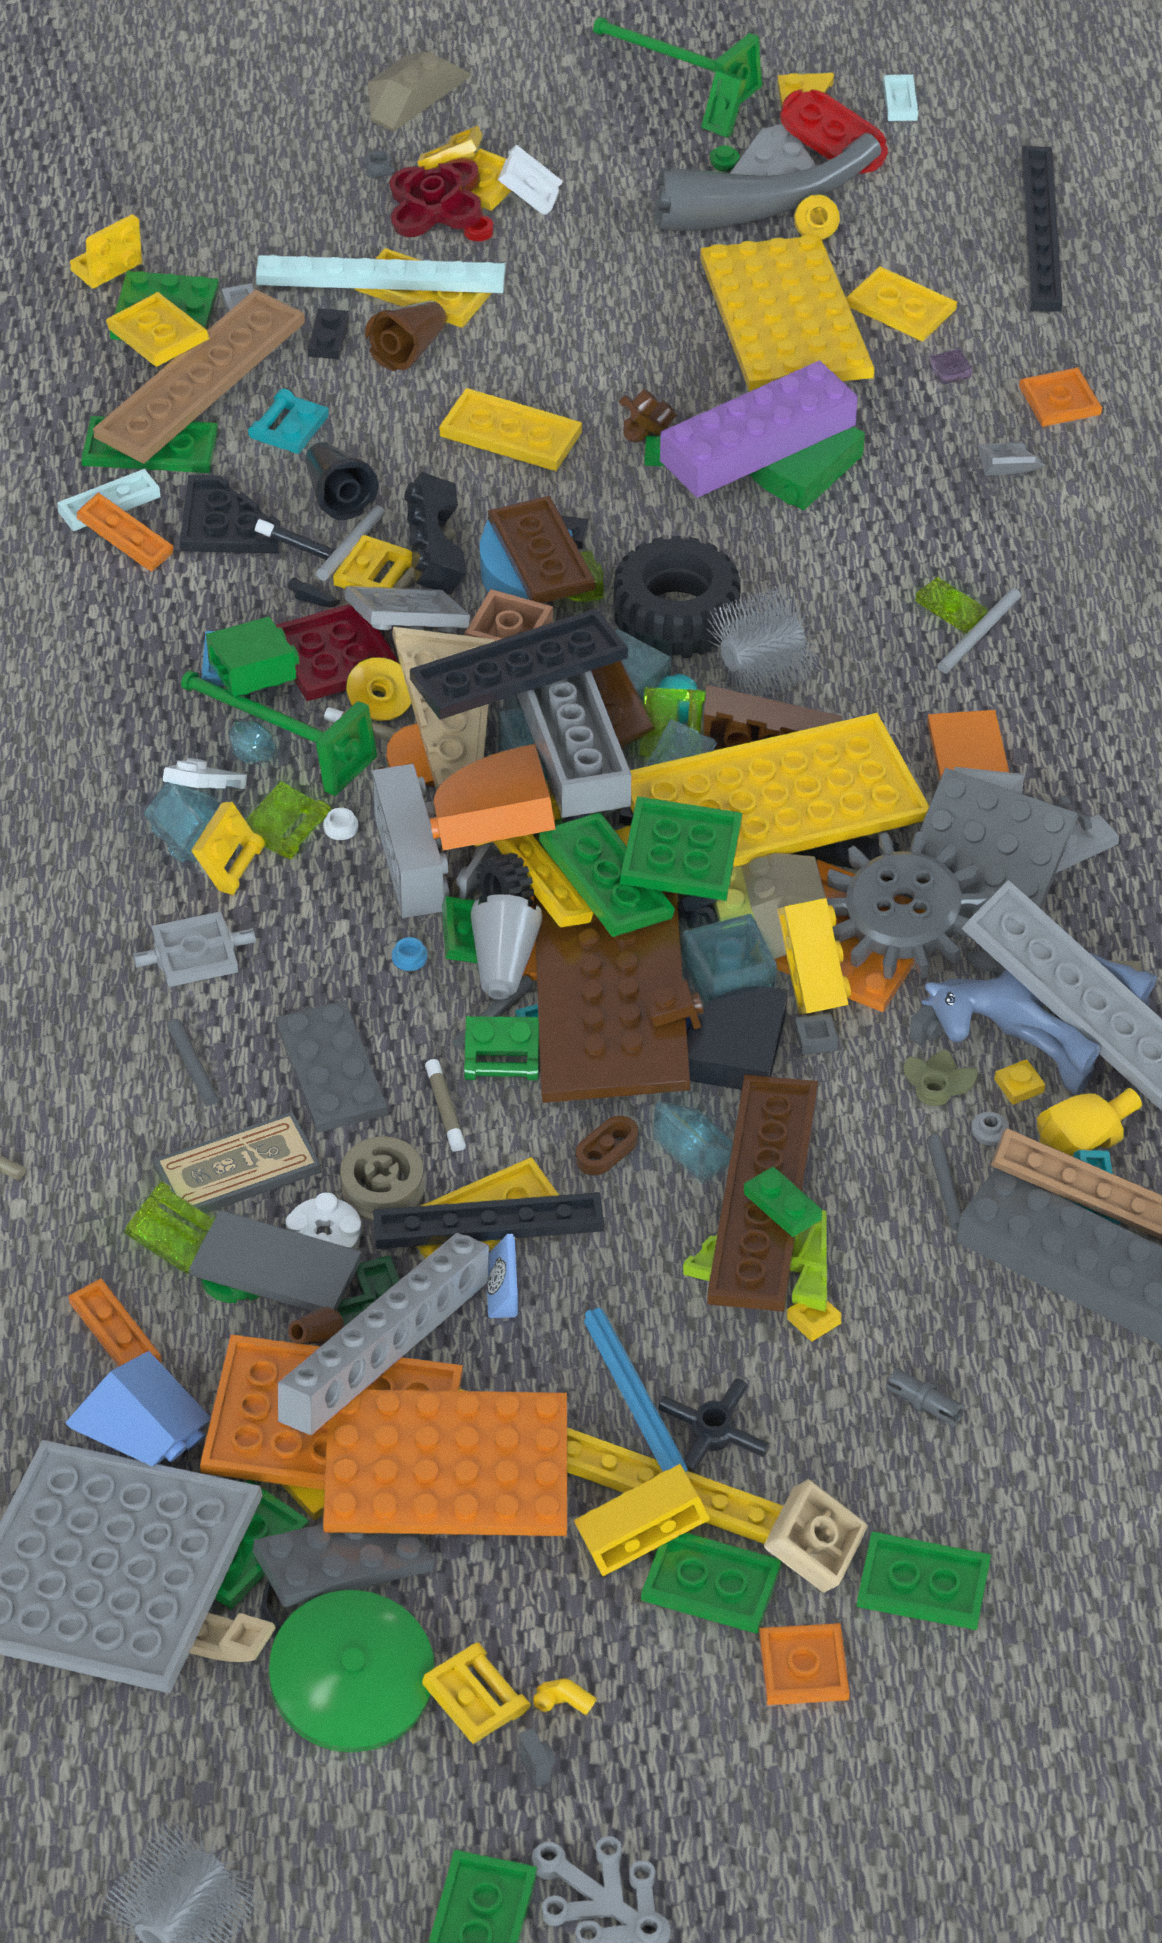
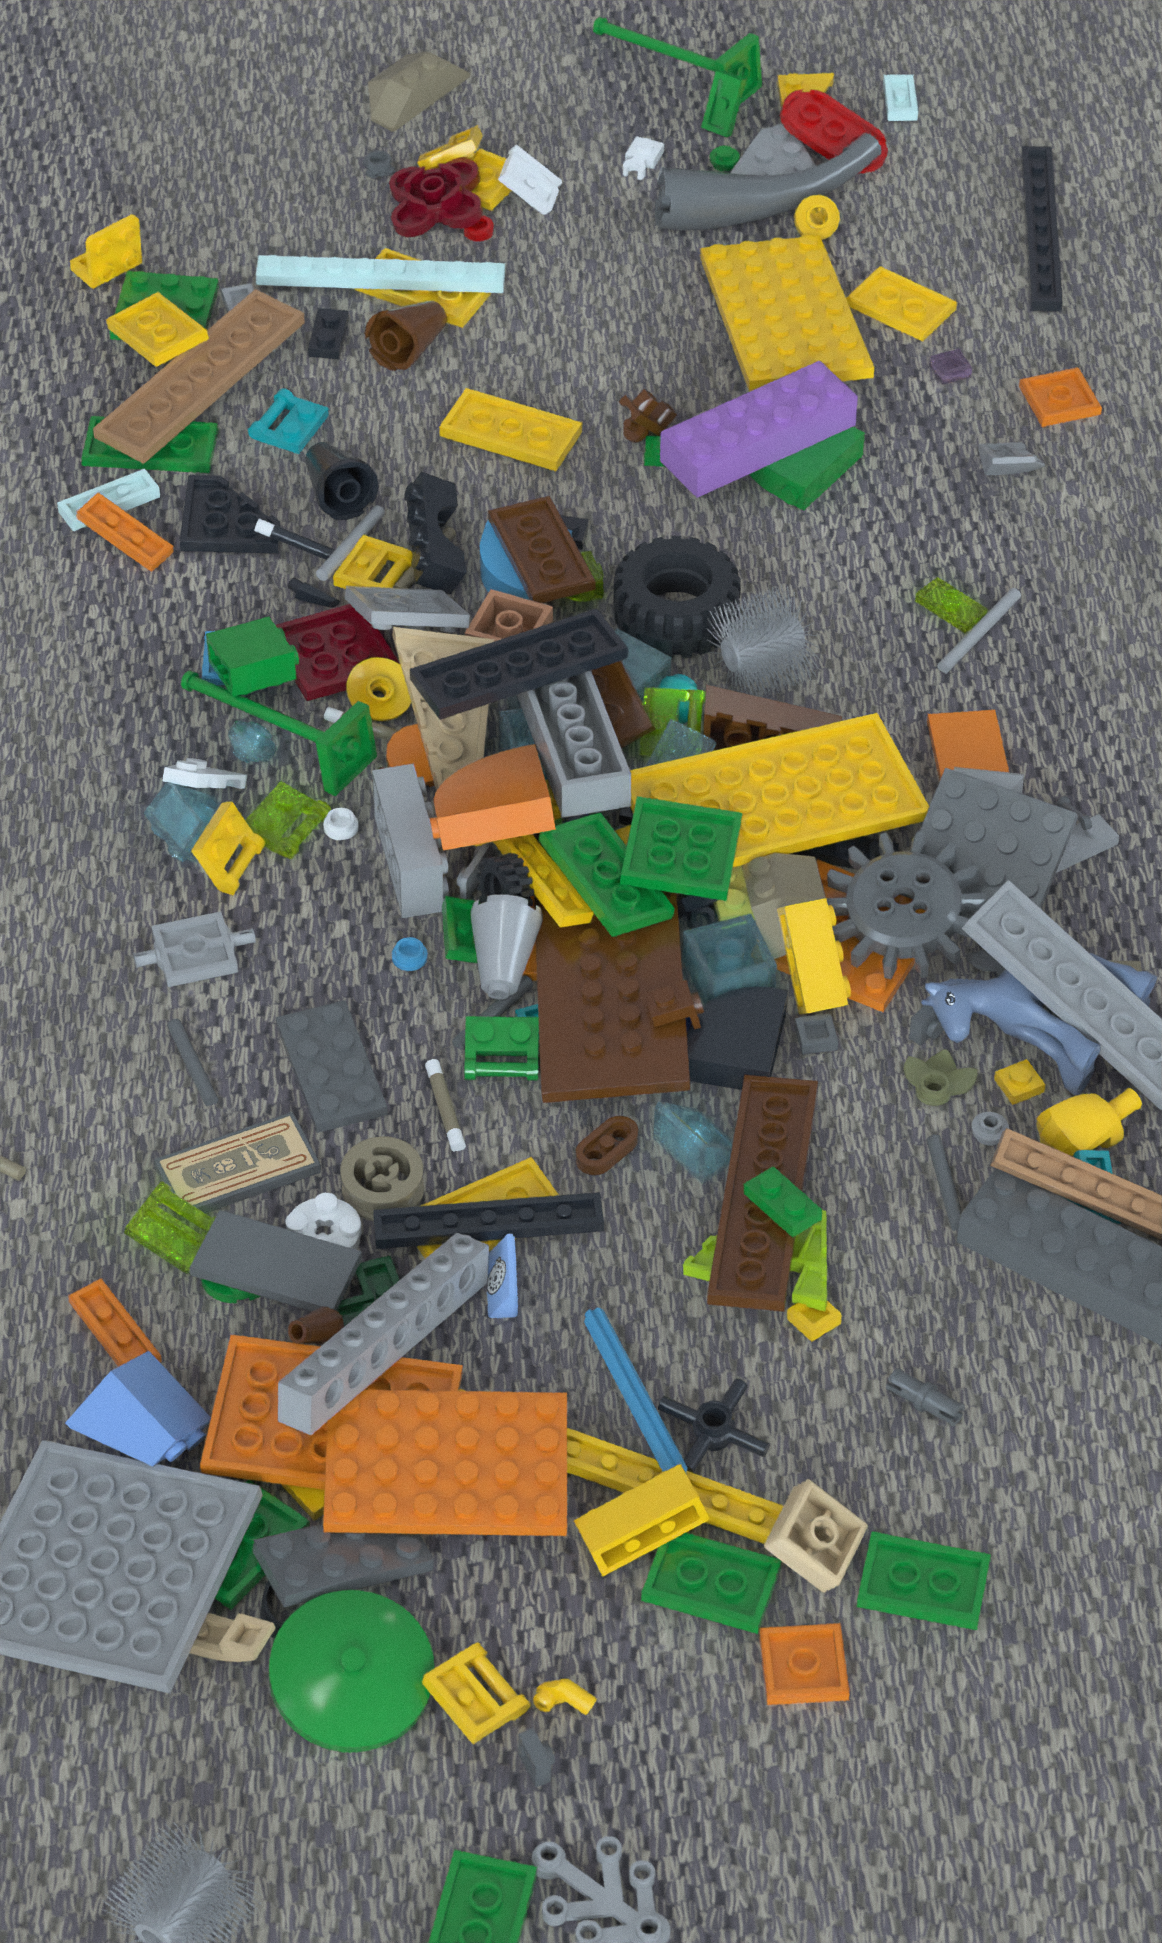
none -> white plate [623,136,664,180]

